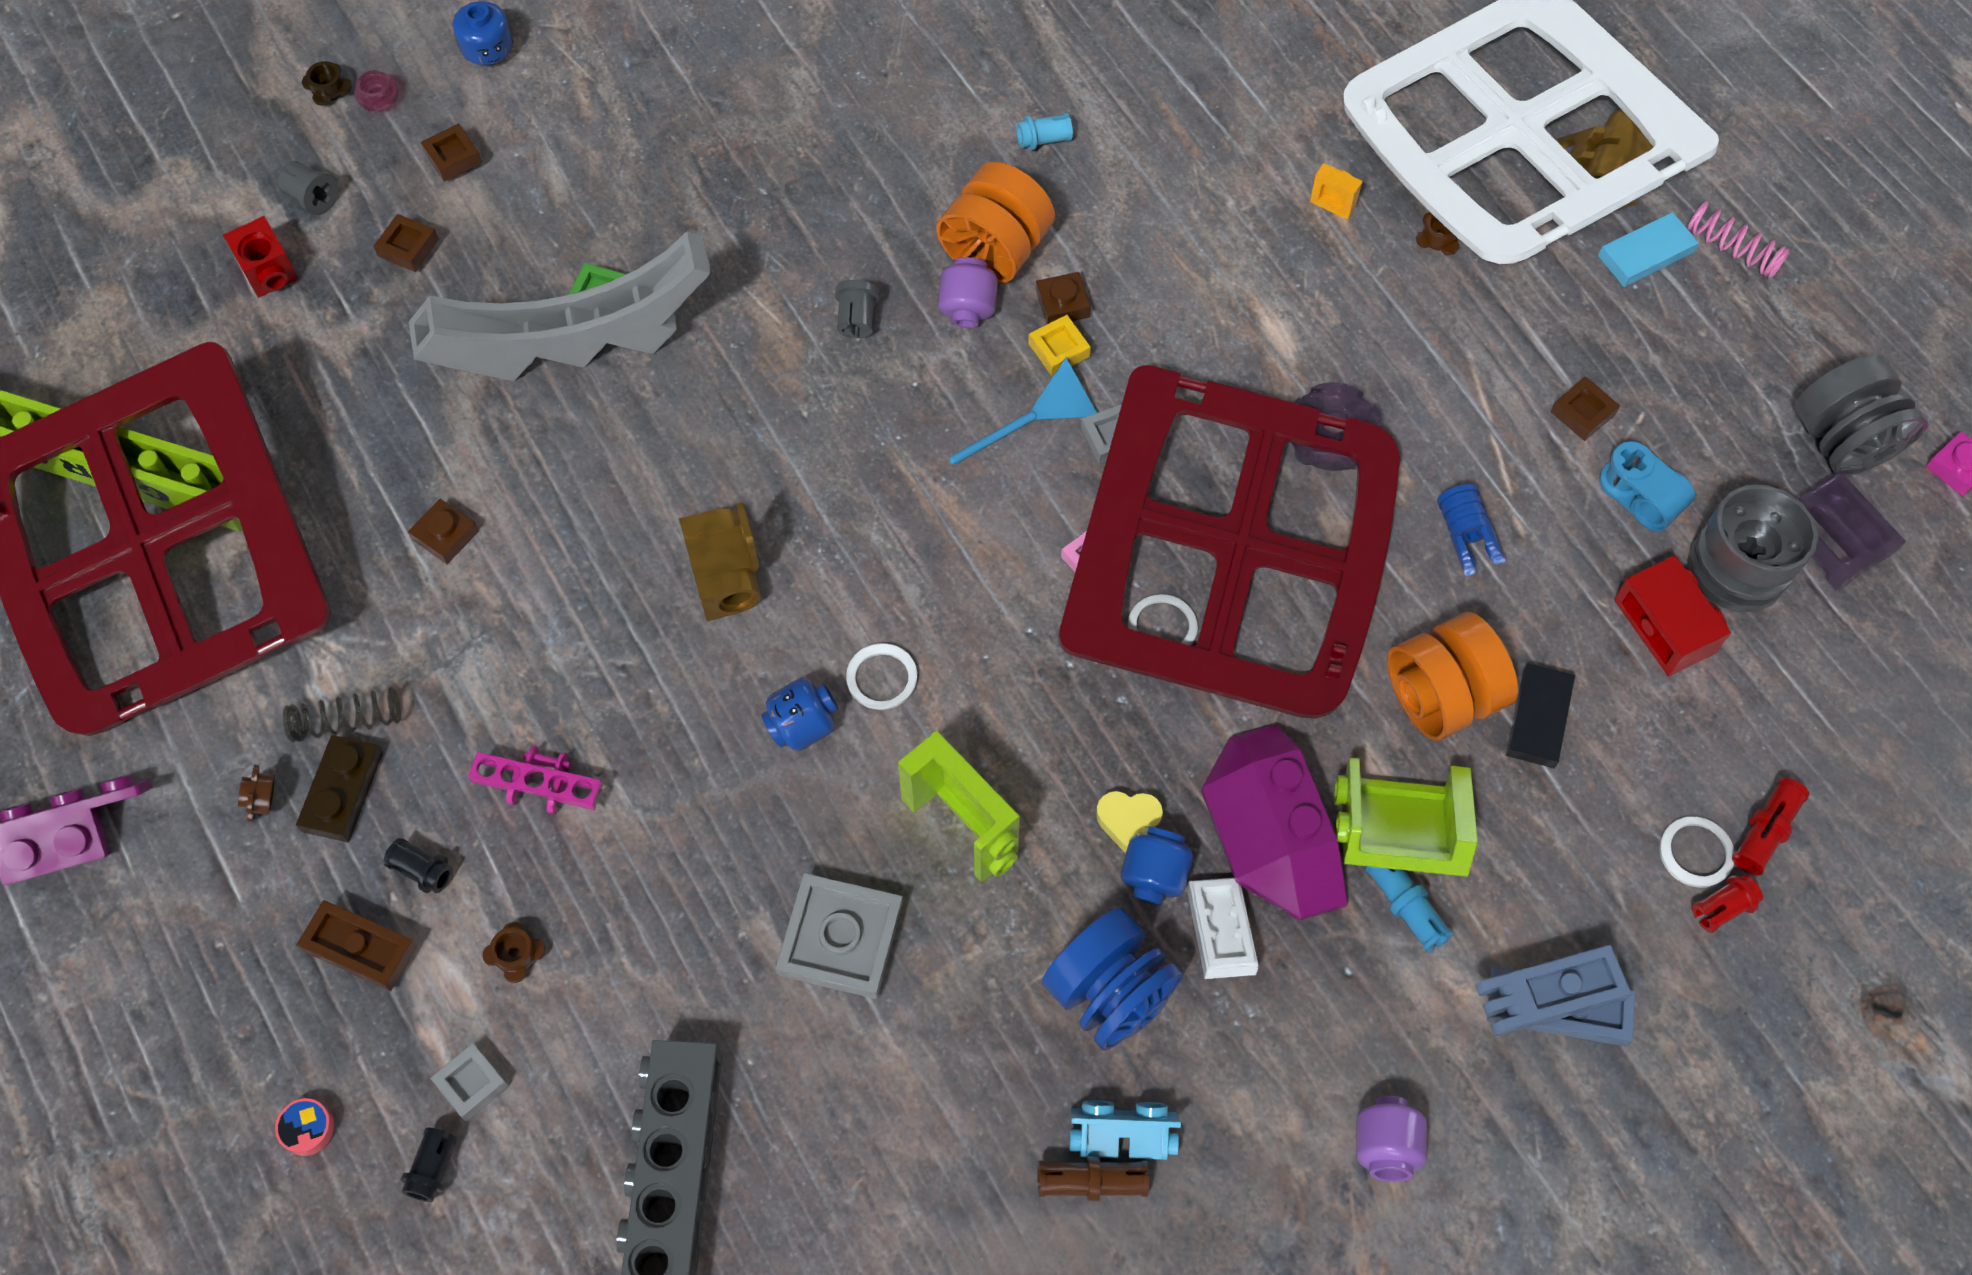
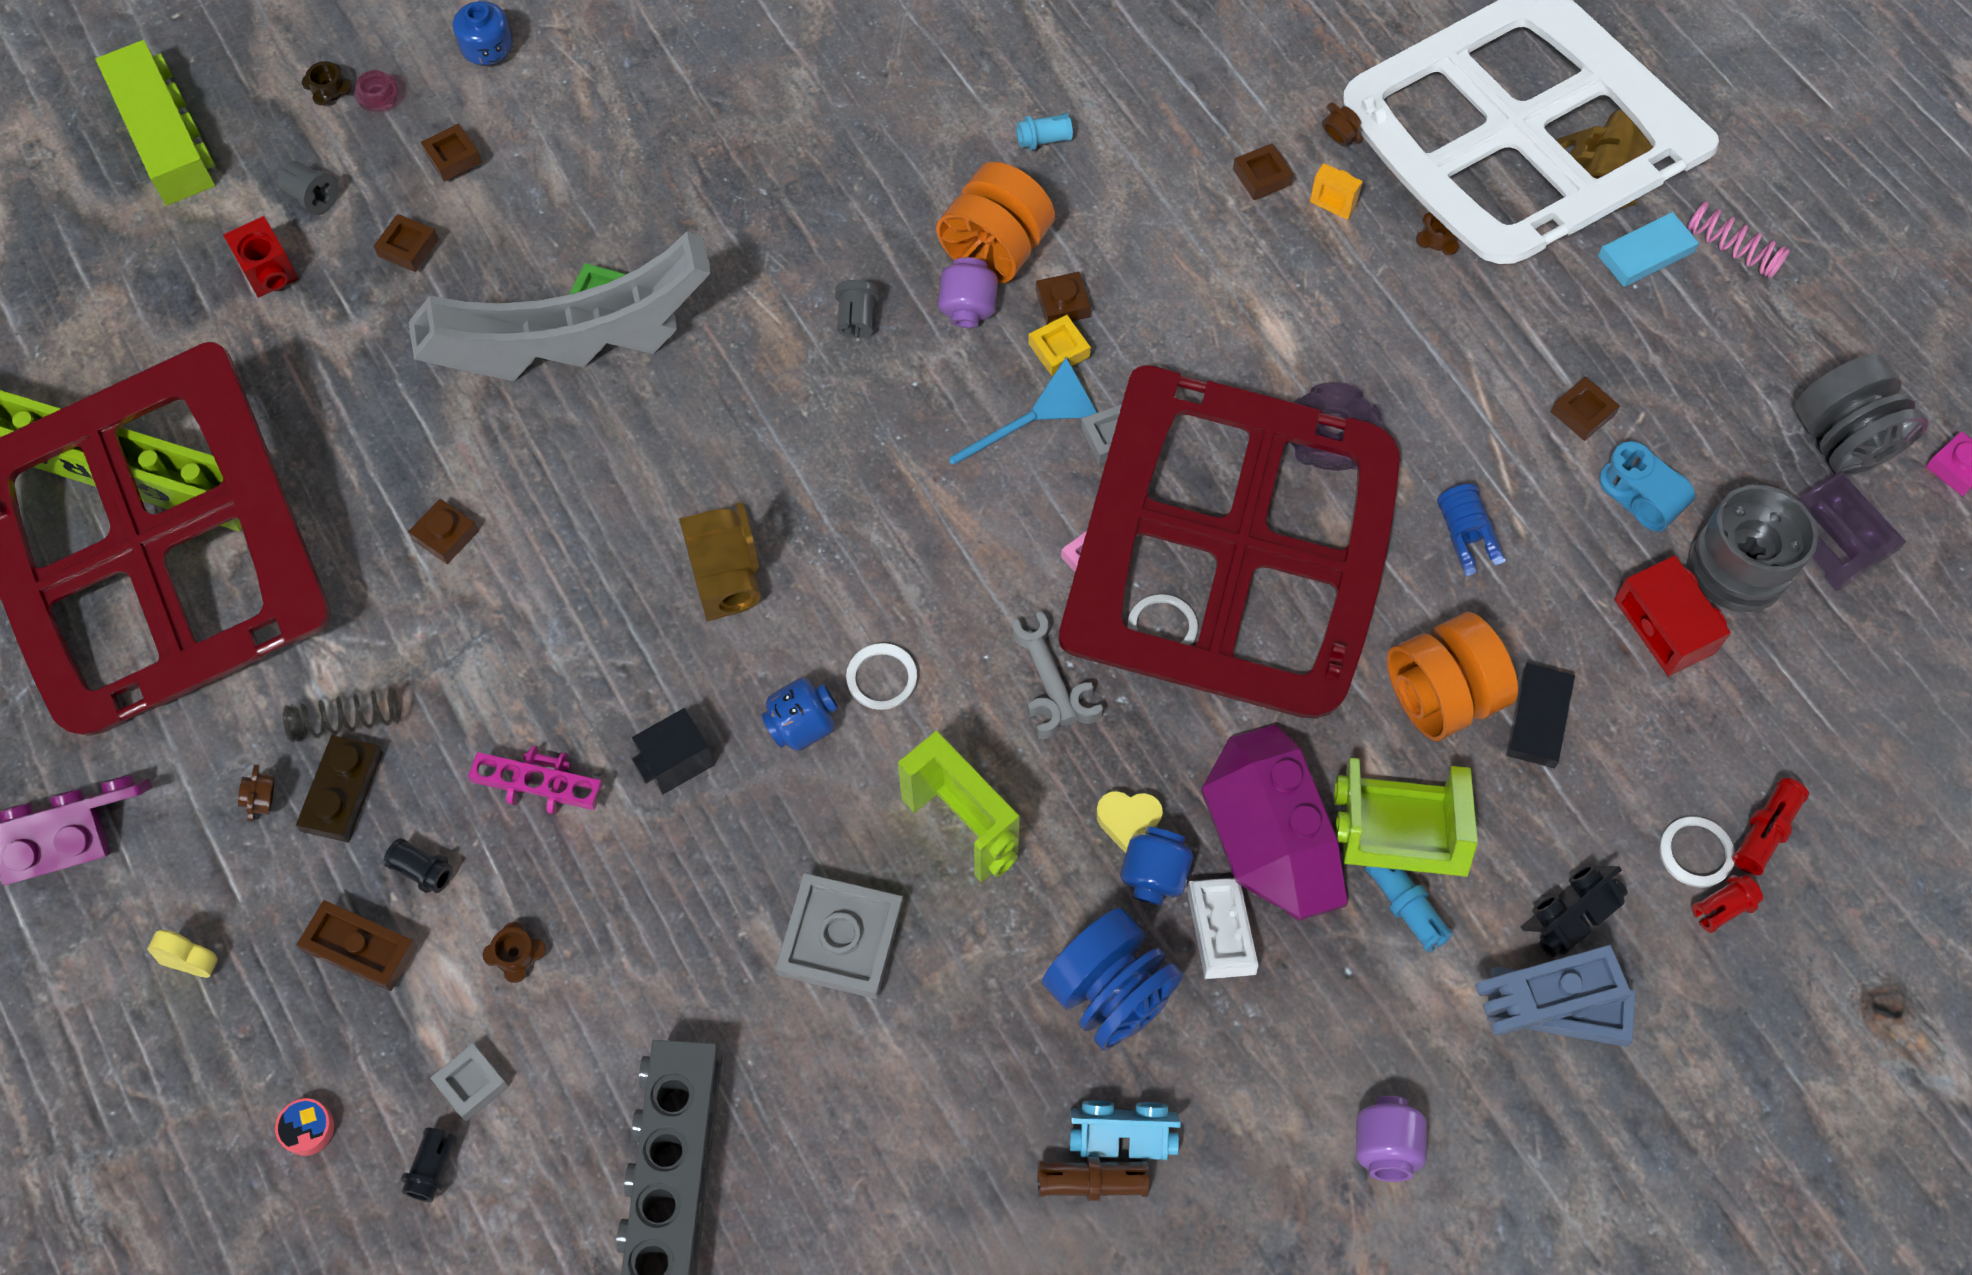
none -> lime brick [95,39,215,206]
none -> light yellow tile [147,930,218,978]
none -> black brick [631,708,715,795]
none -> light grey bar [1012,611,1103,739]
none -> reddish brown plate [1233,143,1294,200]
none -> reddish brown plate [1322,102,1362,146]
none -> black hinge [1521,864,1628,957]

